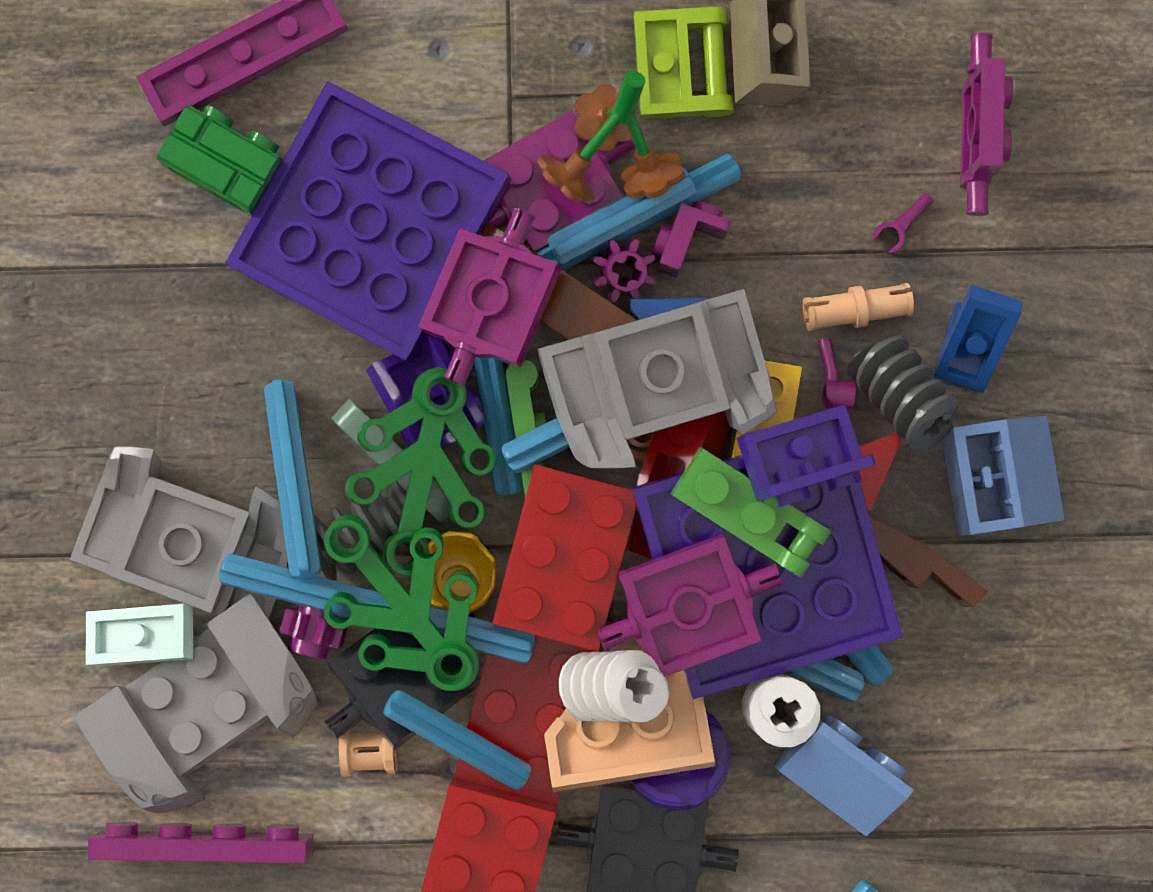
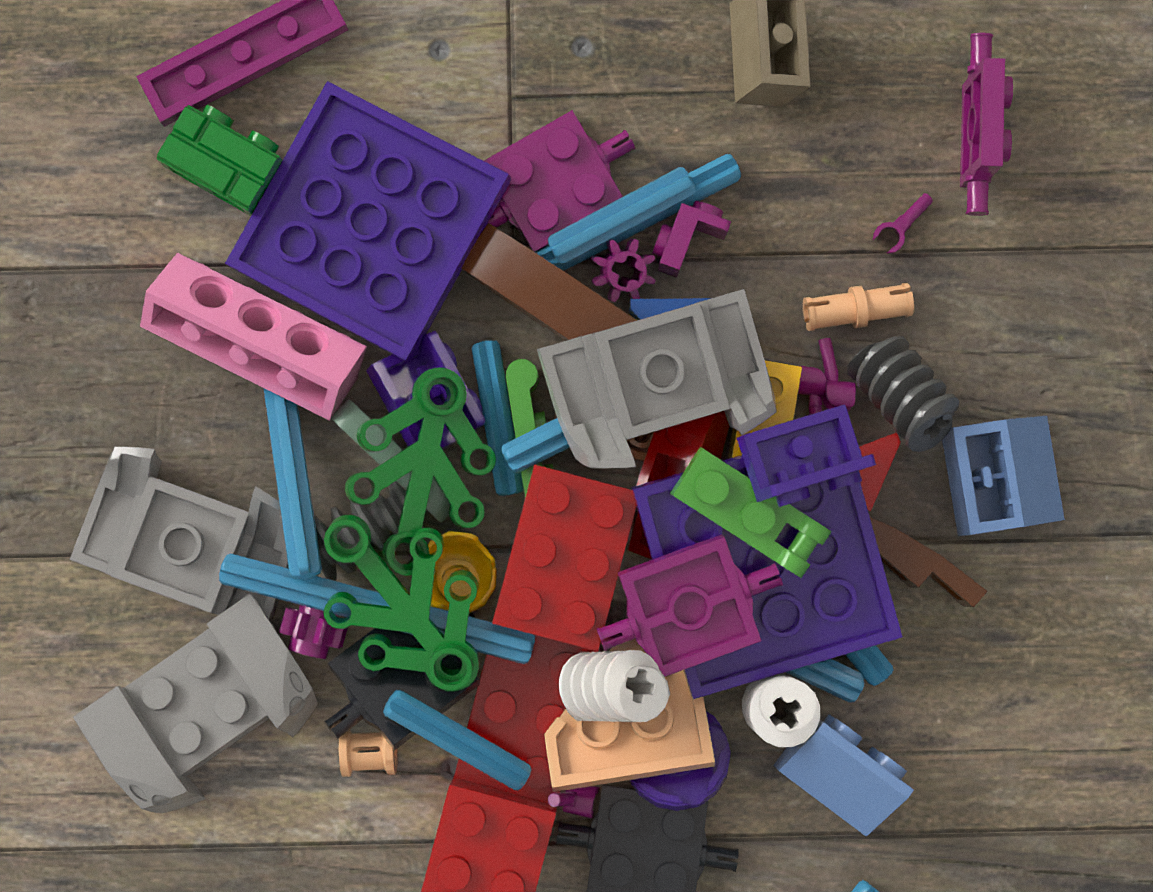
light aqua plate [86,604,193,667] -> none
magenta plate [87,822,313,863] -> none
magenta plate [418,208,562,387] -> none
dark orange plant [537,71,685,204] -> none
lime plate [633,7,734,120] -> none
blue slope [933,285,1023,393] -> none
none -> bright pink brick [140,253,367,421]
none -> magenta hand [548,786,599,819]
none -> magenta hand [798,366,826,415]

